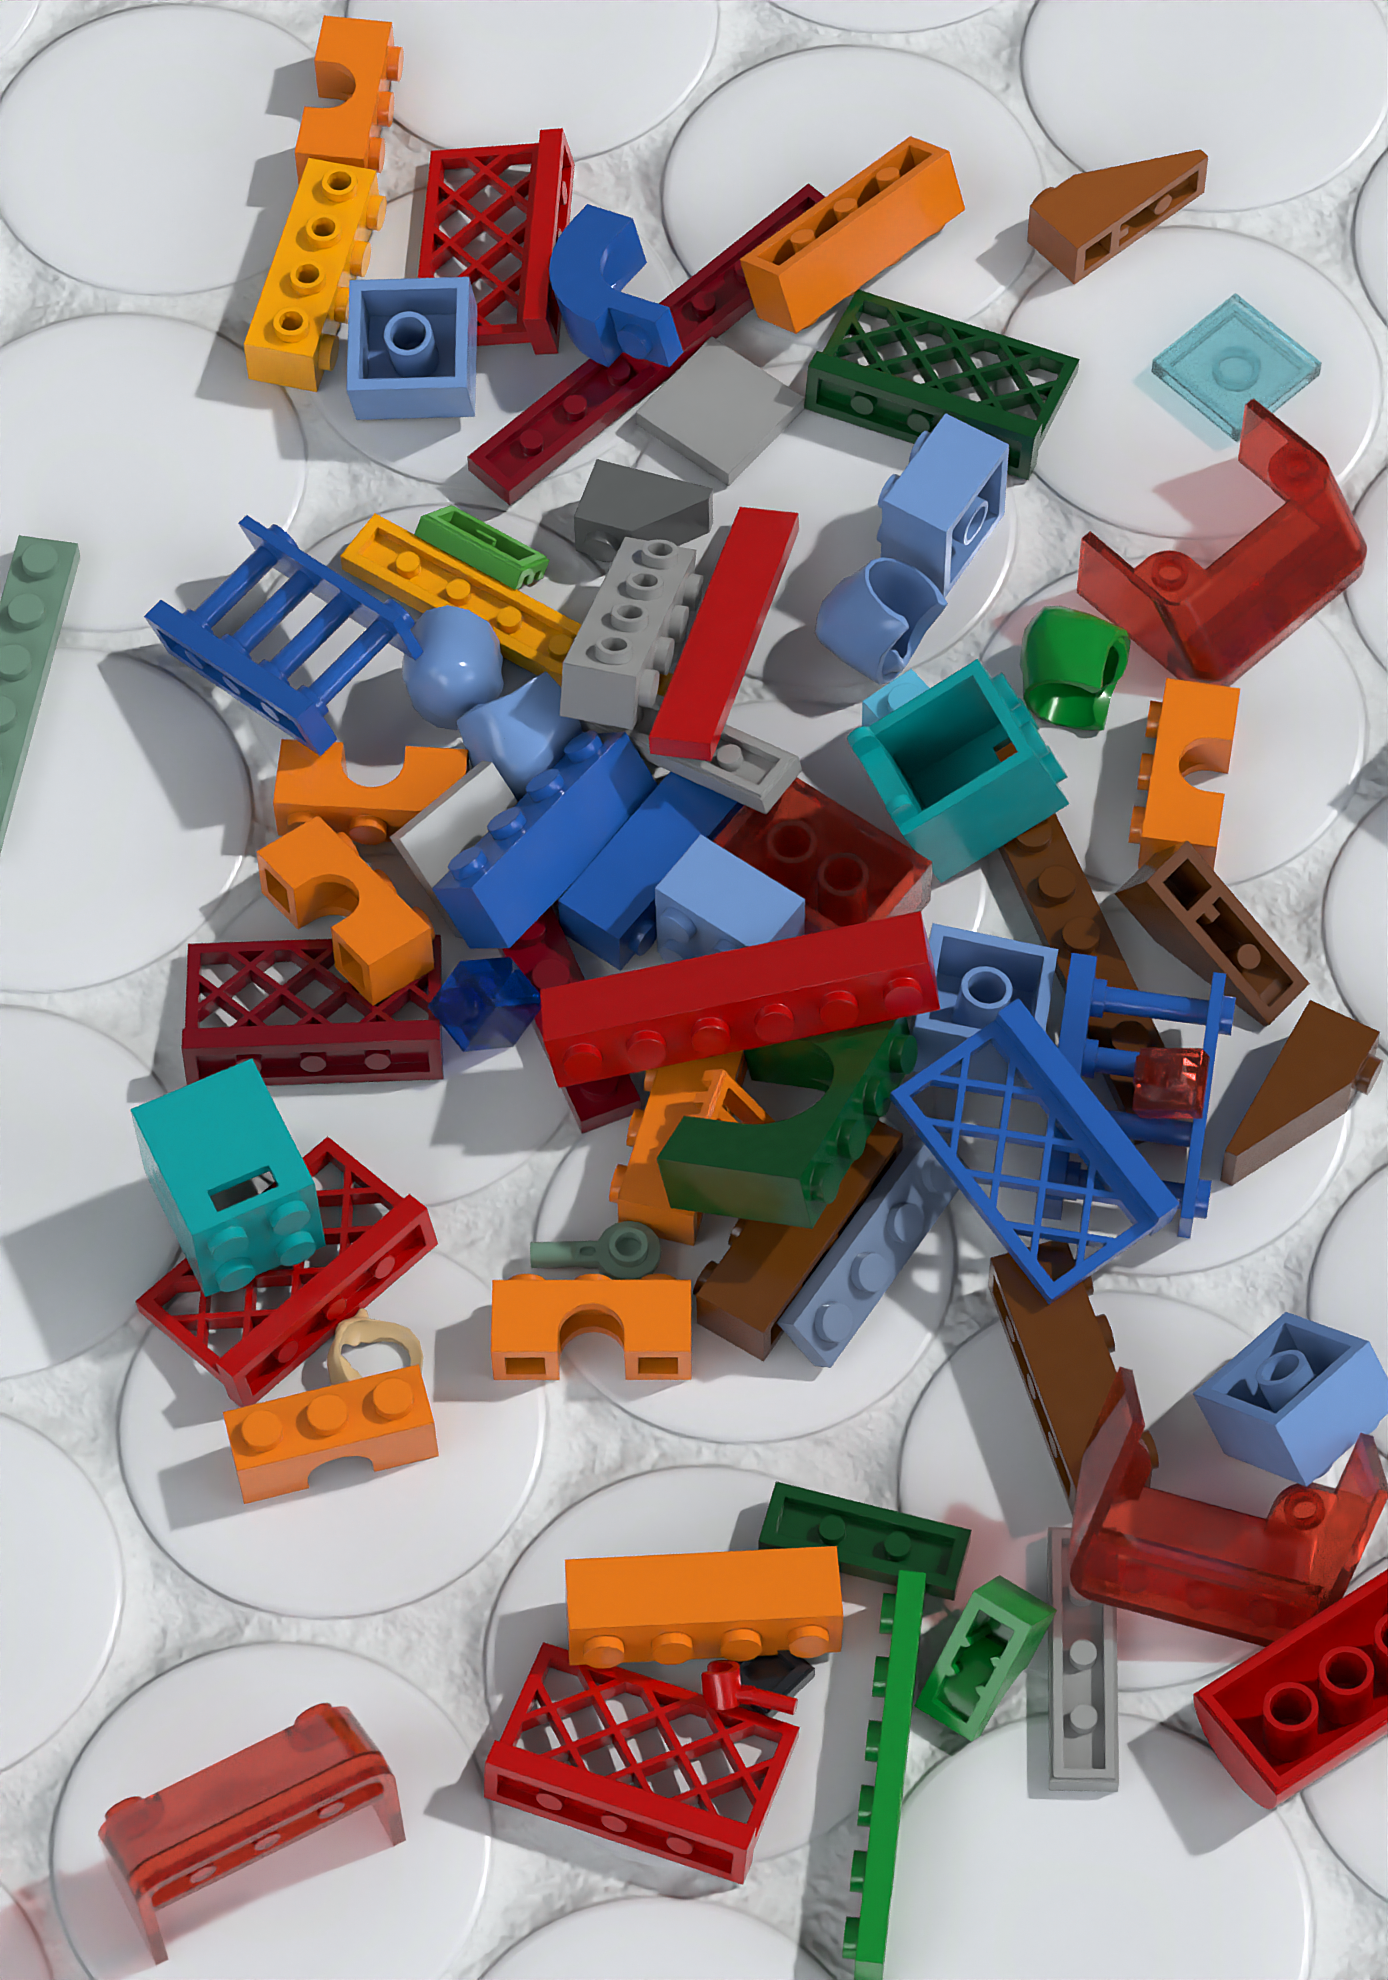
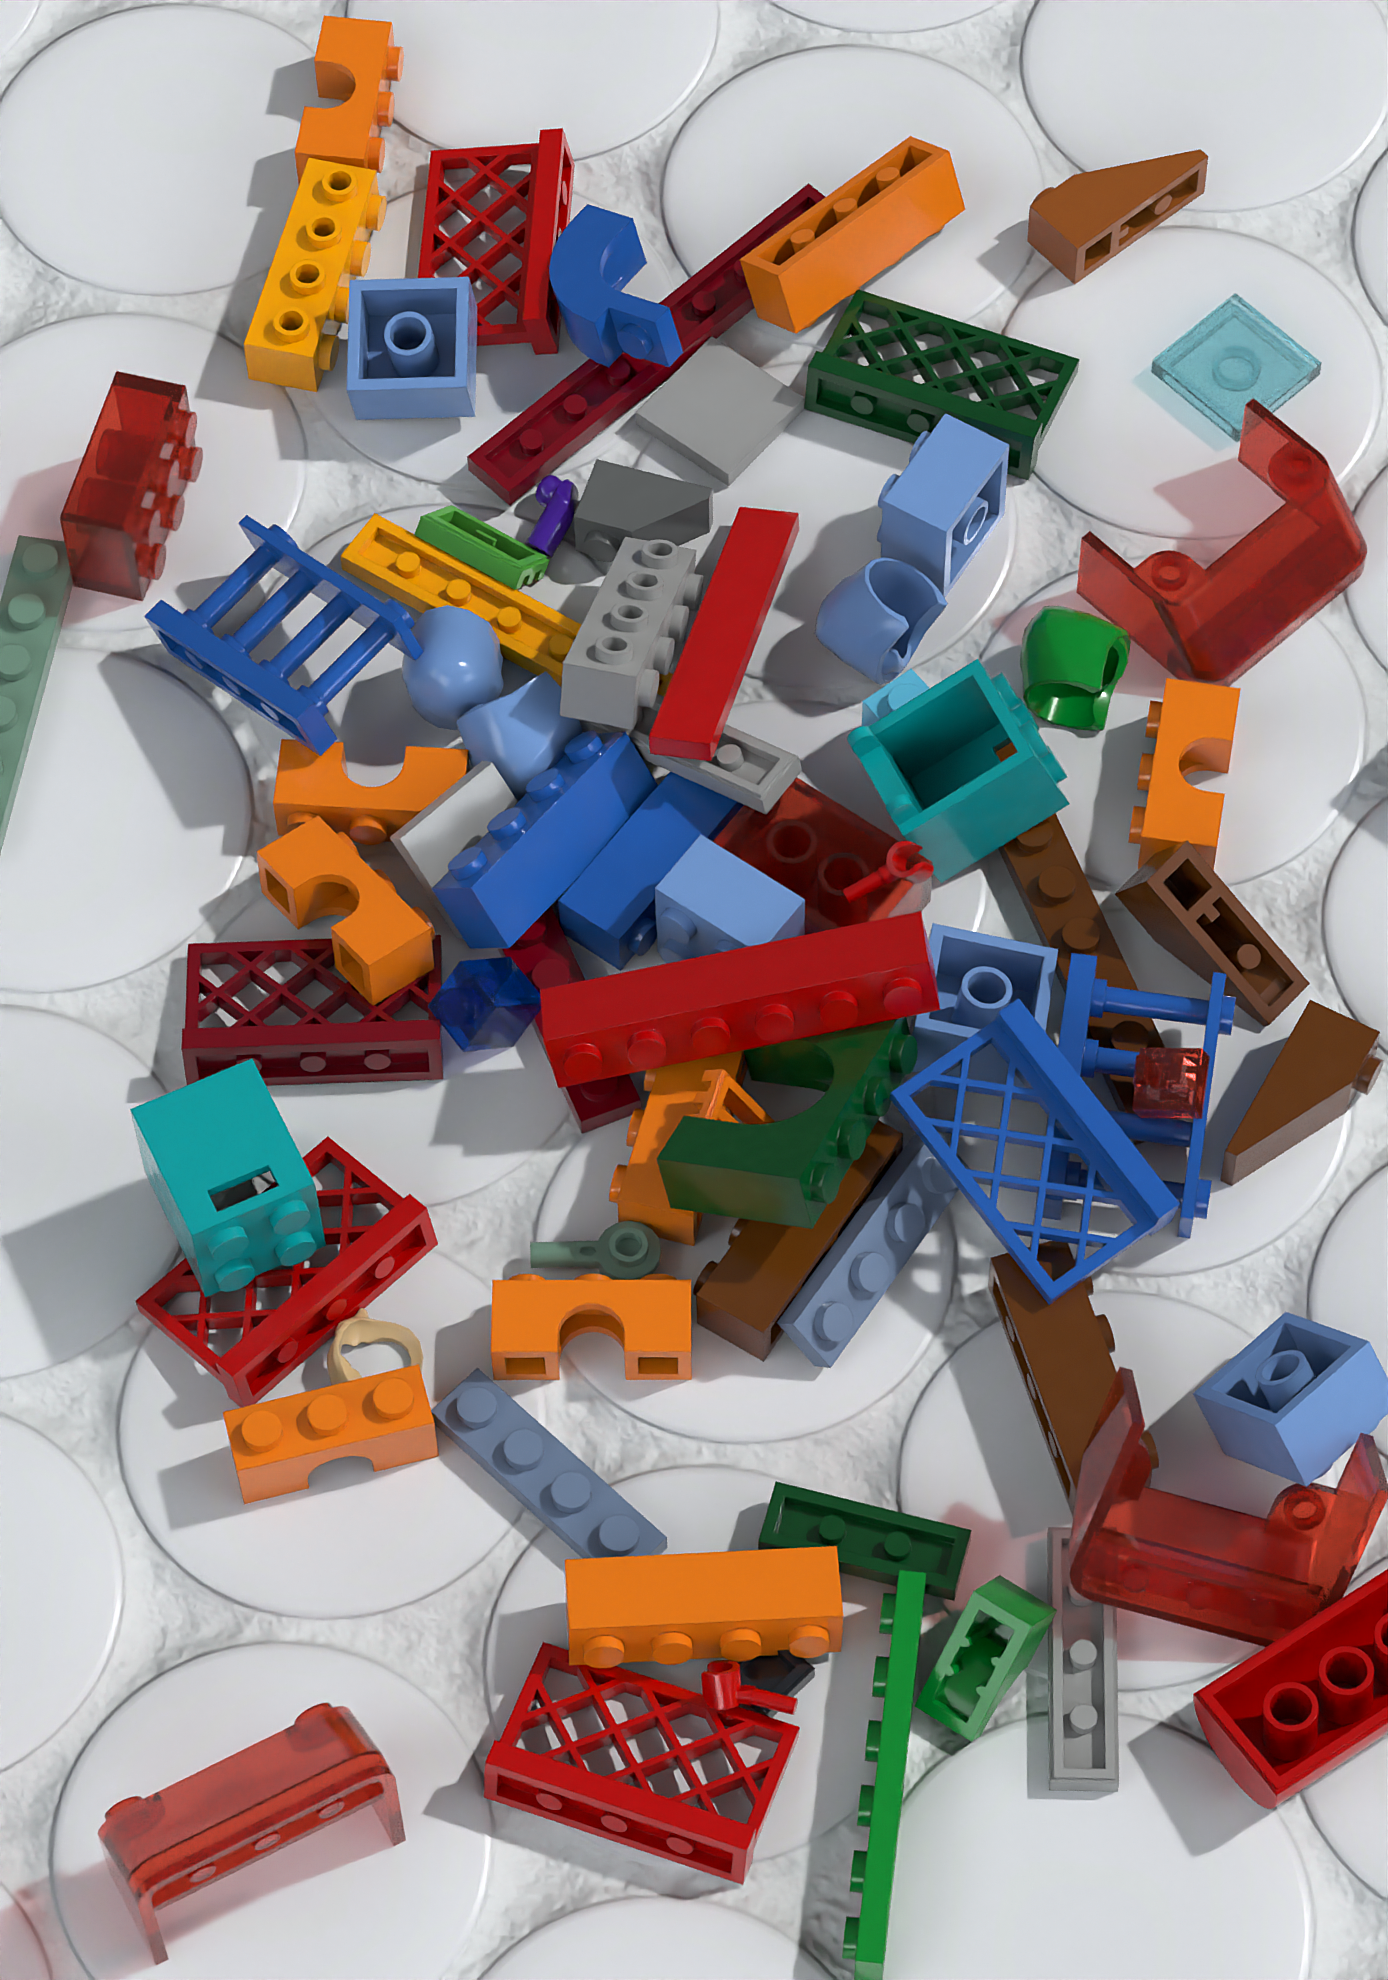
none -> clear red brick [60,371,203,601]
none -> sand blue plate [431,1368,668,1558]
none -> dark purple arm [525,475,579,558]
none -> red hand [842,841,934,904]

